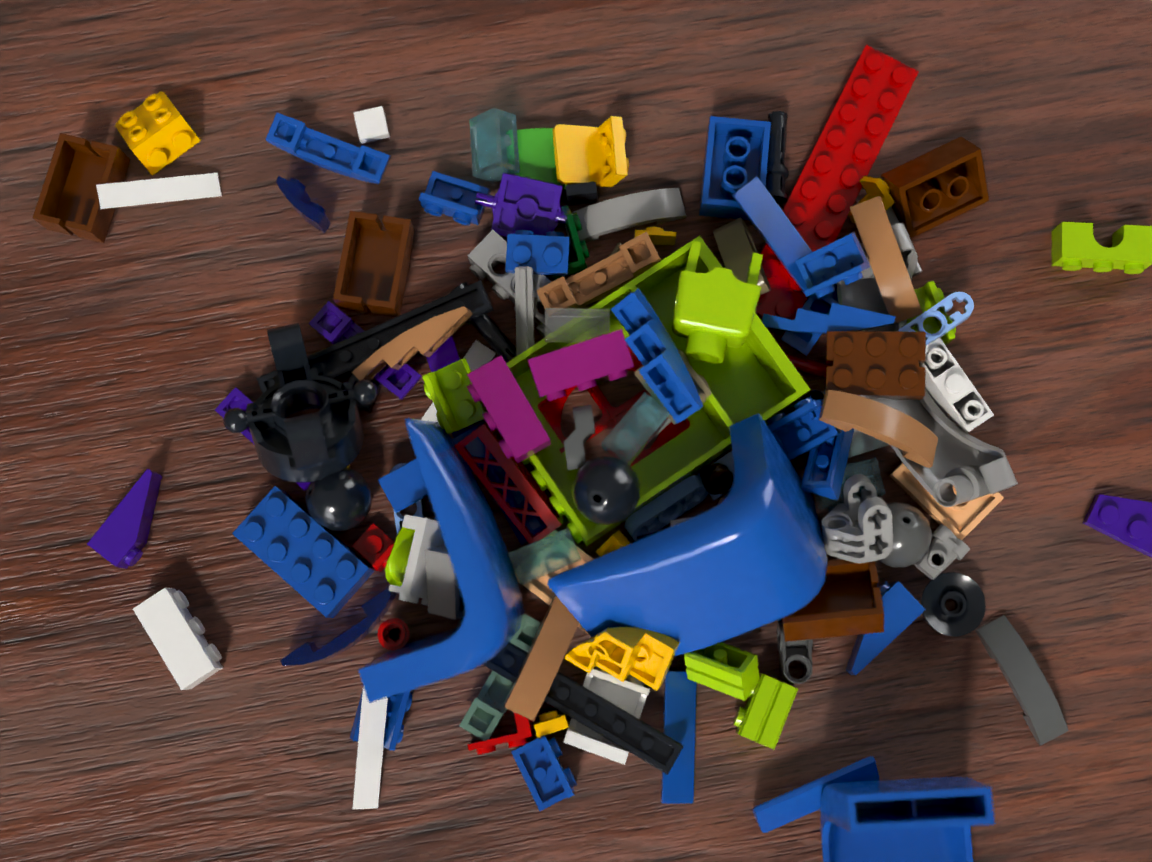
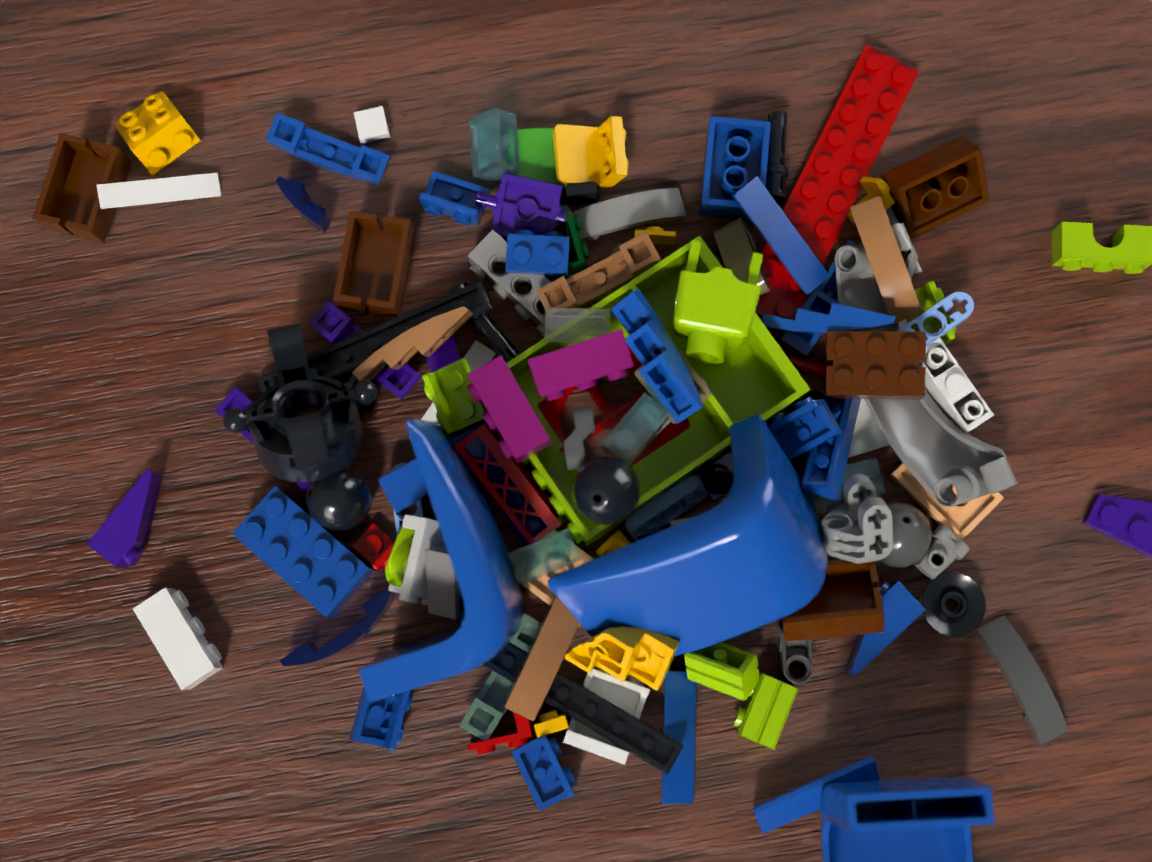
white sticker [353,686,388,809] -> none
red cone [377,618,410,651] -> none
light grey axle [515,266,535,356] -> none
blue bracket [795,232,870,298] -> none
medium nougat slope [819,390,938,468] -> none

